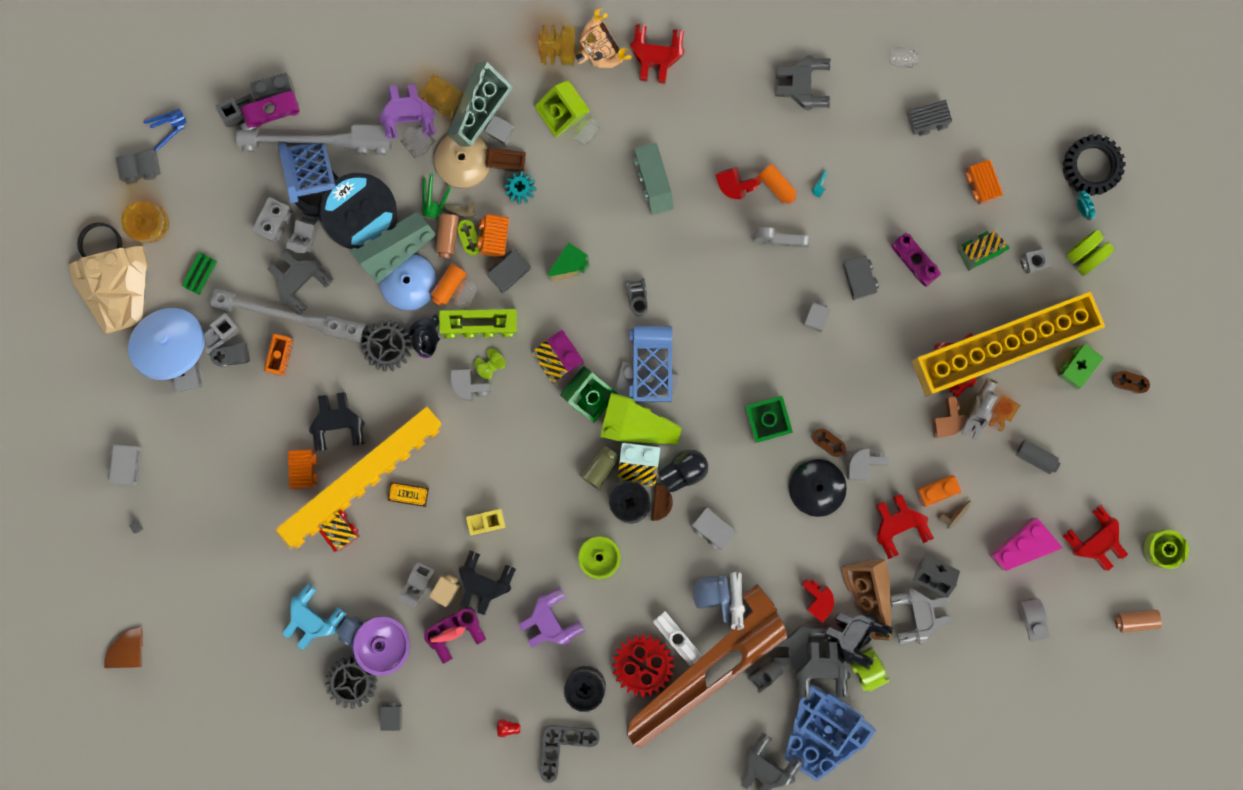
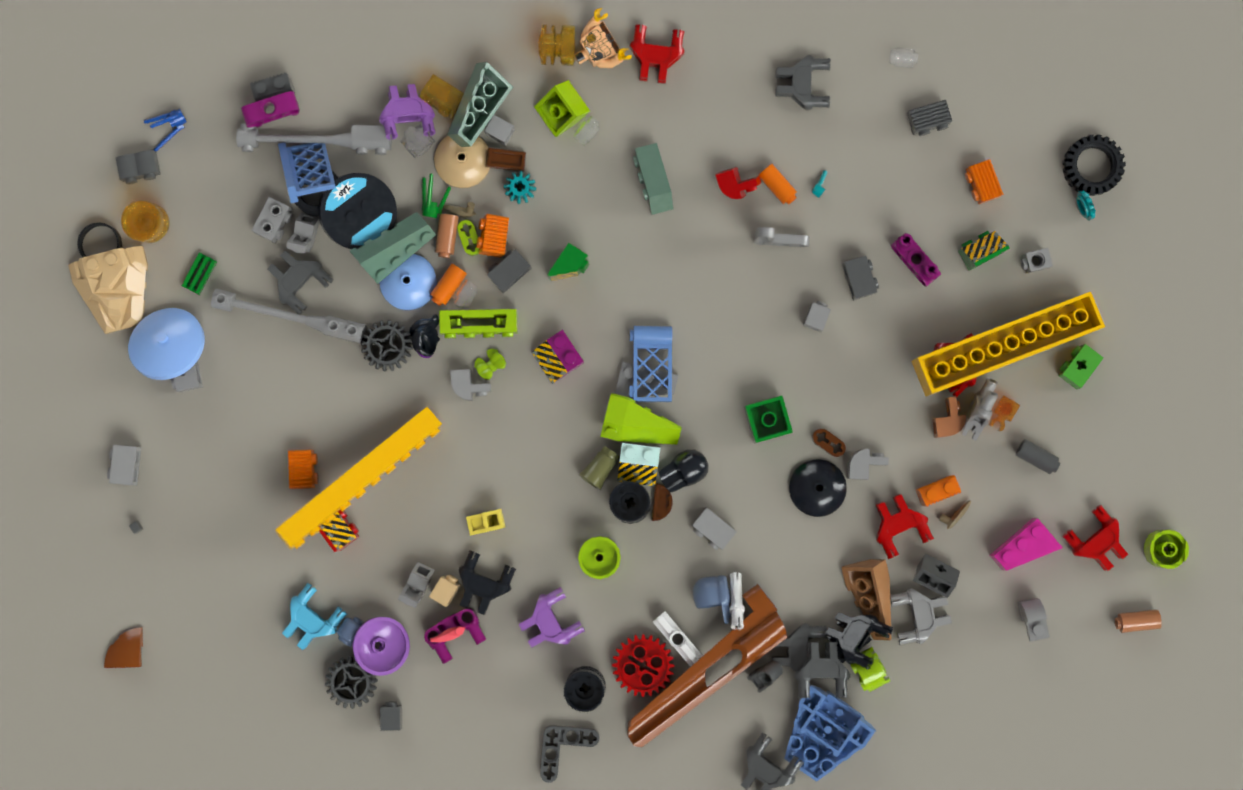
light grey brick [203,313,239,356] -> none
dark grey piece [211,342,250,367] -> none
dark grey brick [215,94,255,127] -> none
orange brick [263,334,295,376] -> none
black connector [309,392,365,452] -> none
tile [388,482,429,507] -> none
red piece [497,719,520,738] -> none
green slope [560,366,618,423] -> none
dark grey piece [626,278,648,317] -> none
red brick [801,579,834,623] -> none
lime wheel [1065,229,1116,276] -> none
reddish brown beam [1112,371,1150,394] -> none

